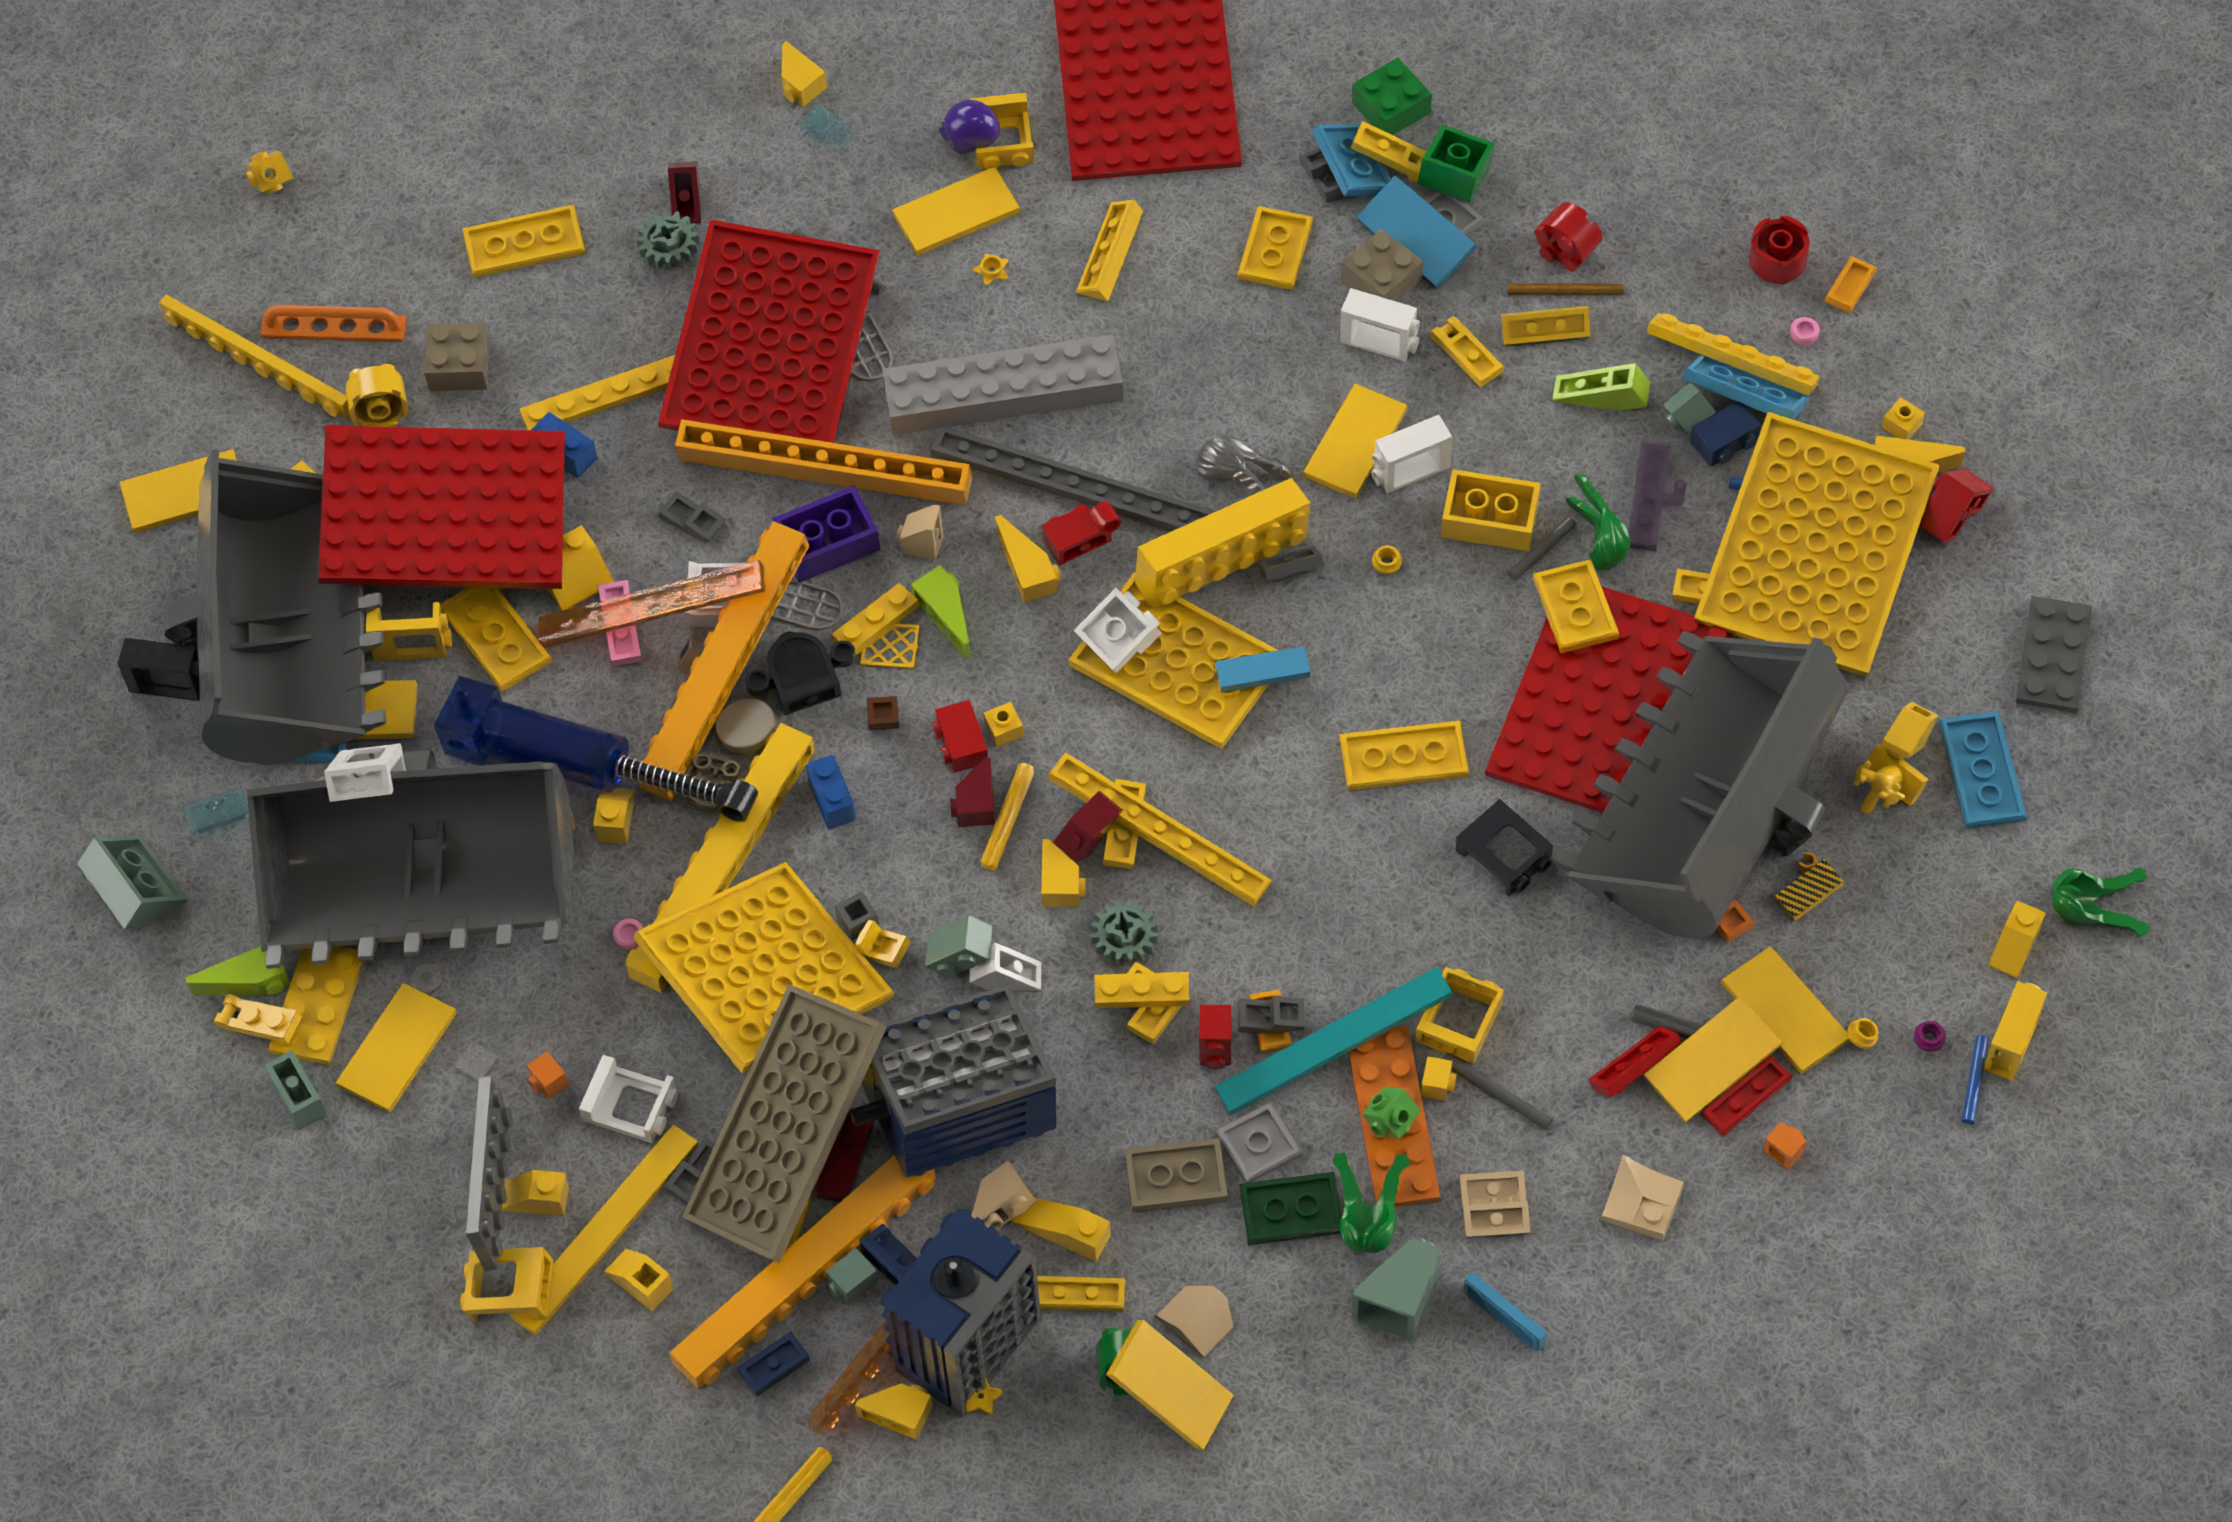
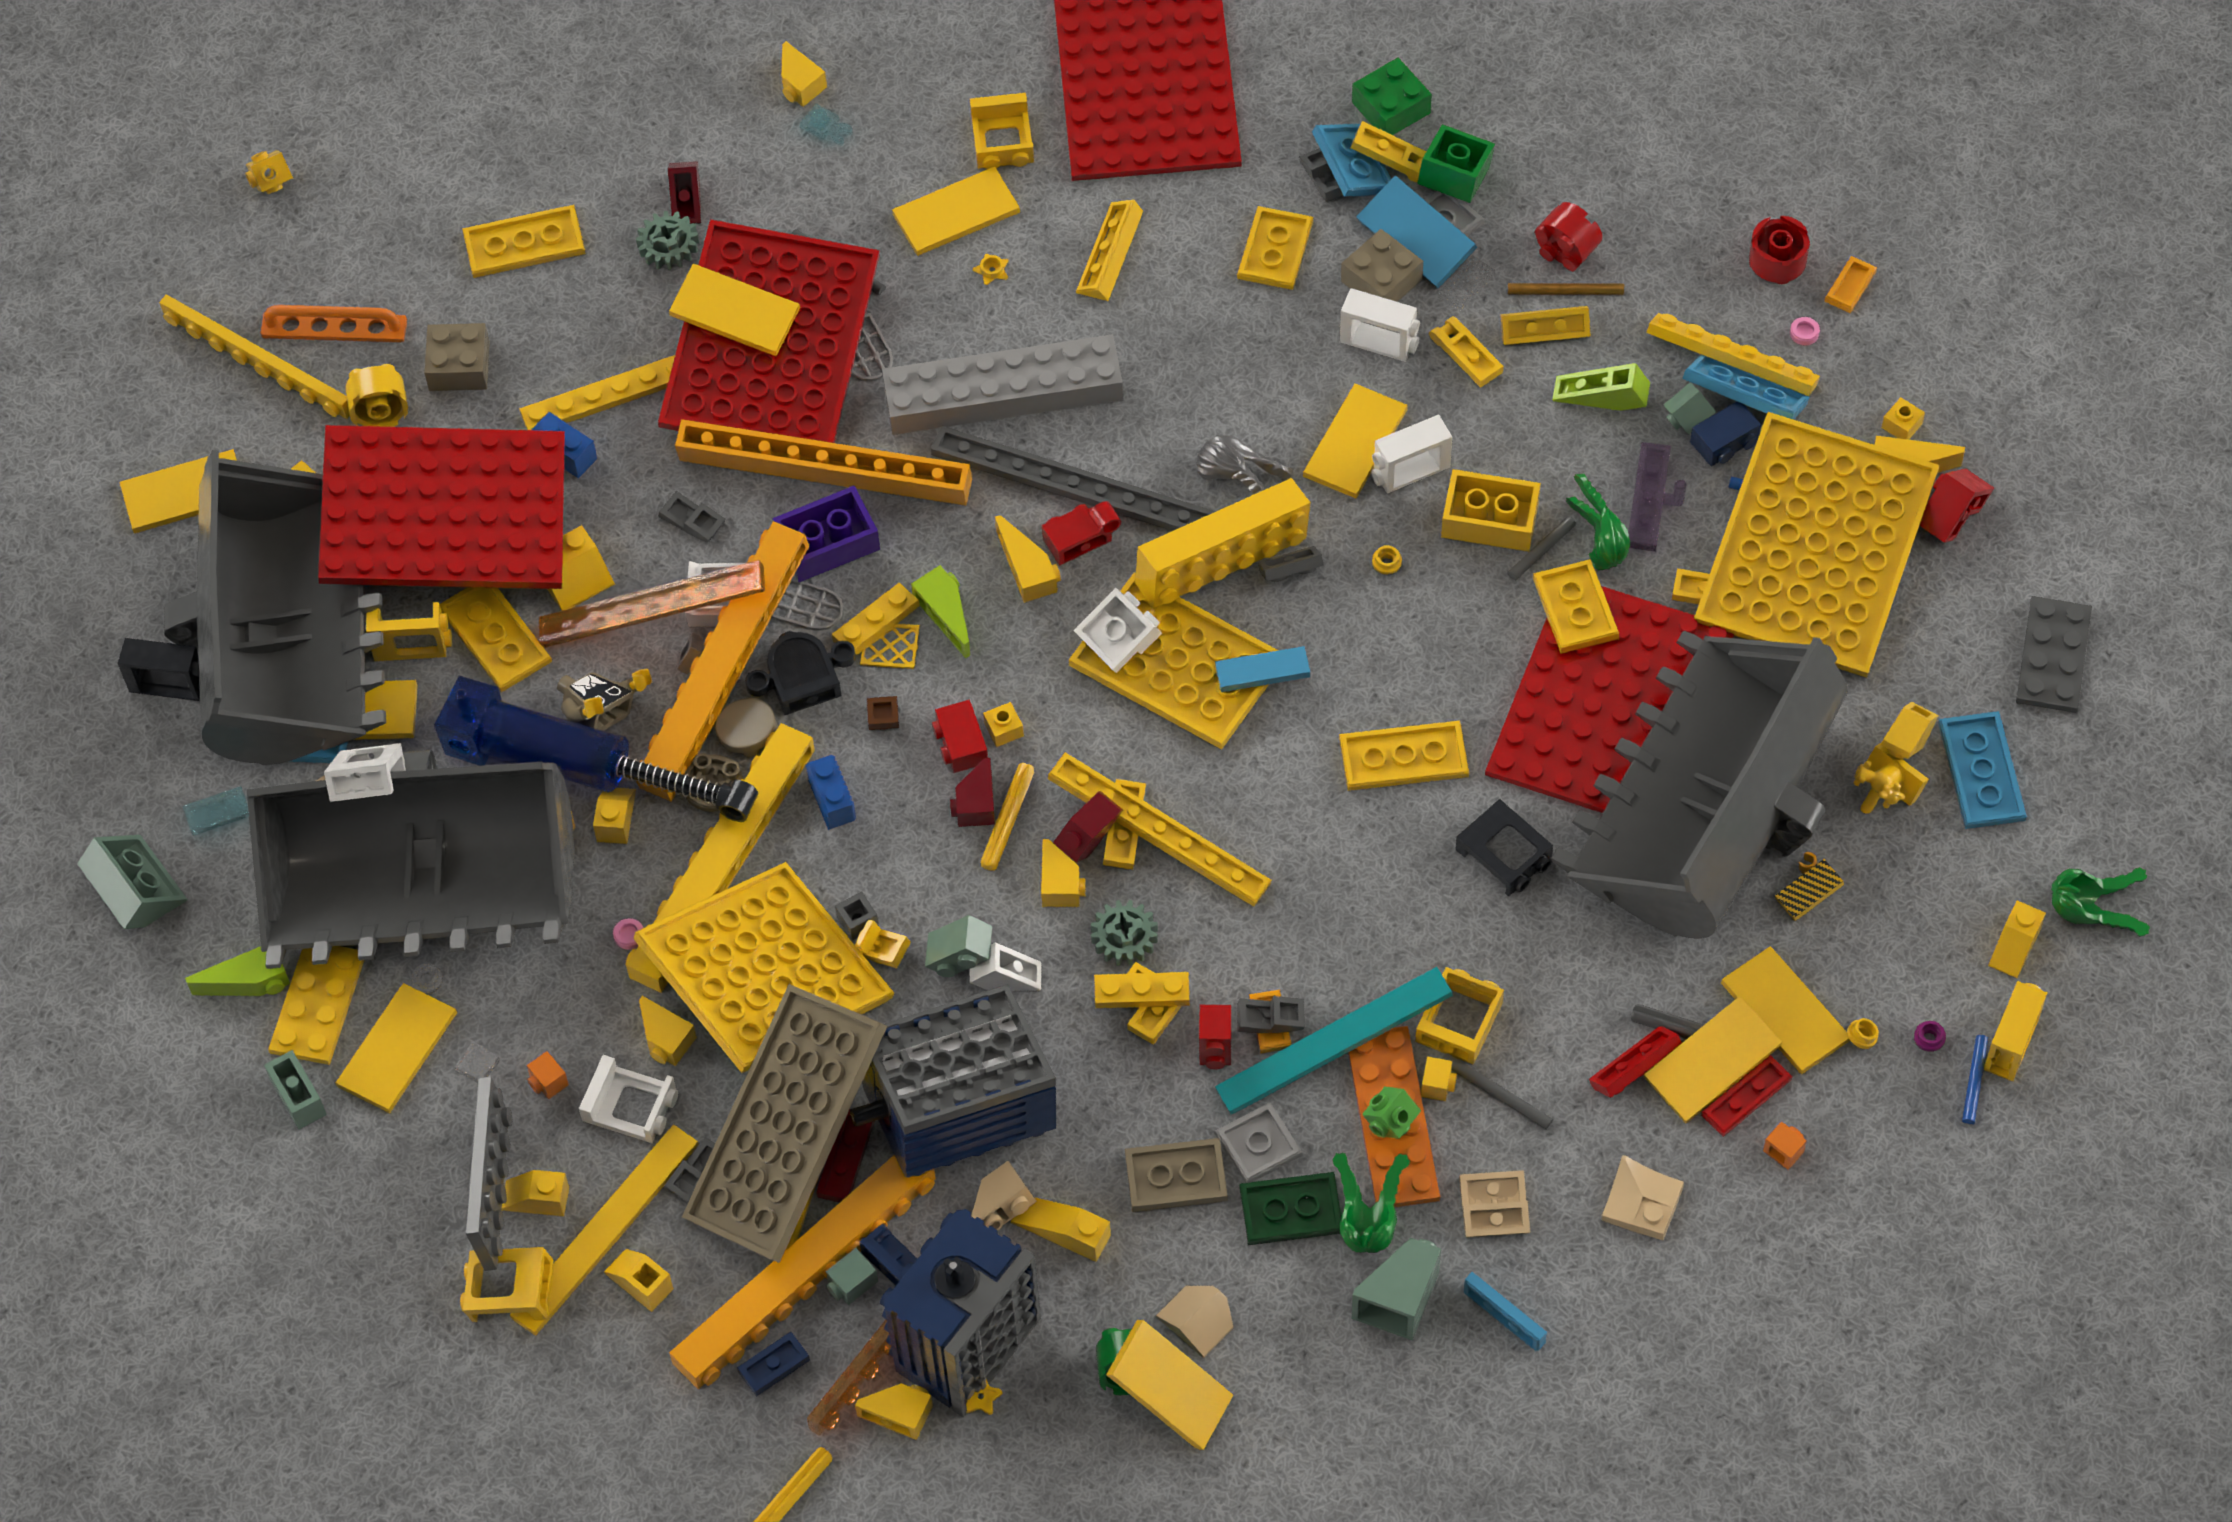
yellow plate [213,994,302,1044] -> none
bright pink plate [598,580,642,667] -> none
tan slope [896,505,943,561] -> none
dark purple helmet [939,100,1000,154] -> none
yellow tile [1037,1276,1125,1312] -> none
orange plate [1717,899,1754,943] -> none
none -> torso [557,669,652,737]
none -> yellow slope [639,995,697,1066]
none -> yellow tile [669,264,800,356]

